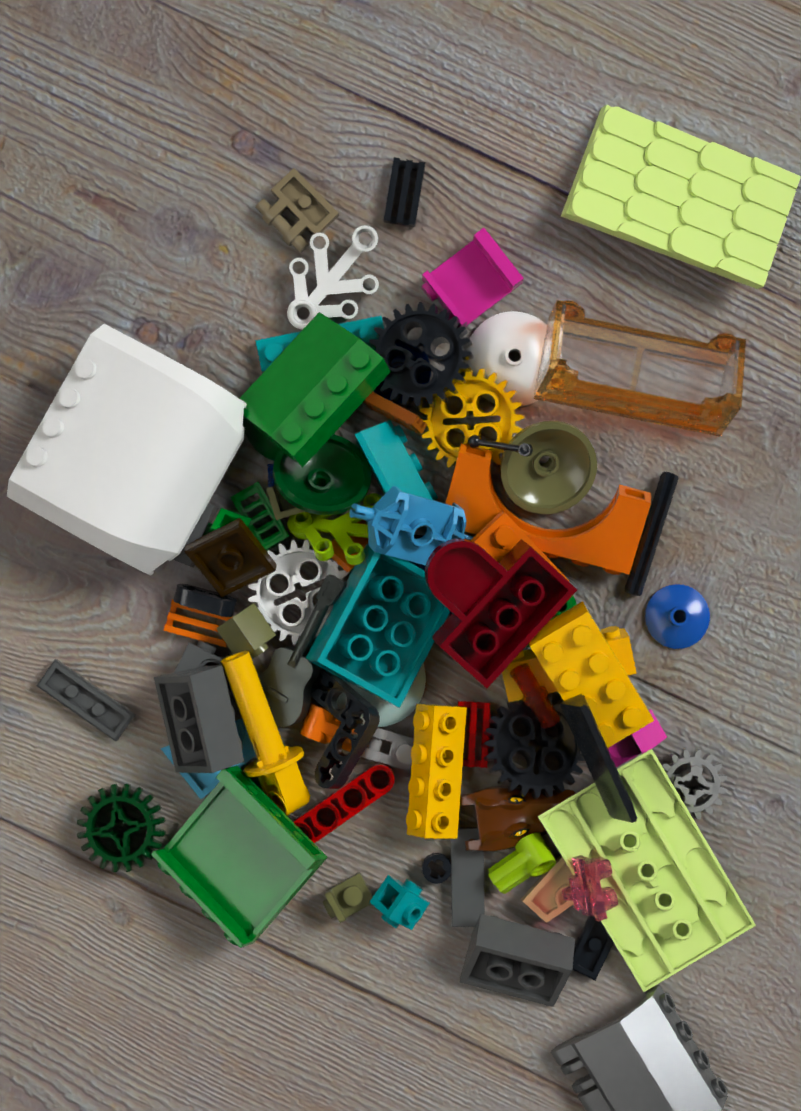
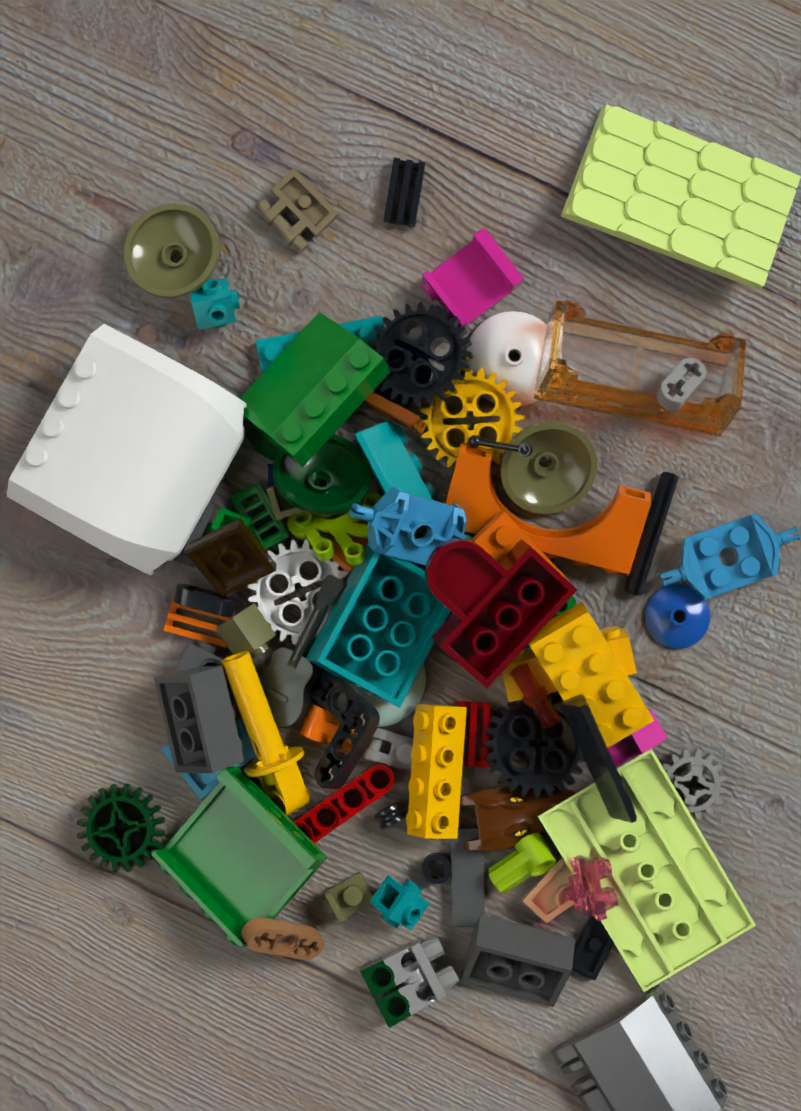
dark grey tile [36,659,136,741] -> none
white plant [287,225,379,330] -> none
none -> olive dish [123,203,220,298]
none -> teal brick [191,278,240,330]
none -> medium nougat beam [241,917,324,960]
none -> light grey hips [359,936,460,1028]
none -> black bush [374,801,407,830]
none -> light grey beam [656,358,707,411]
none -> dark azure plate [659,513,801,600]

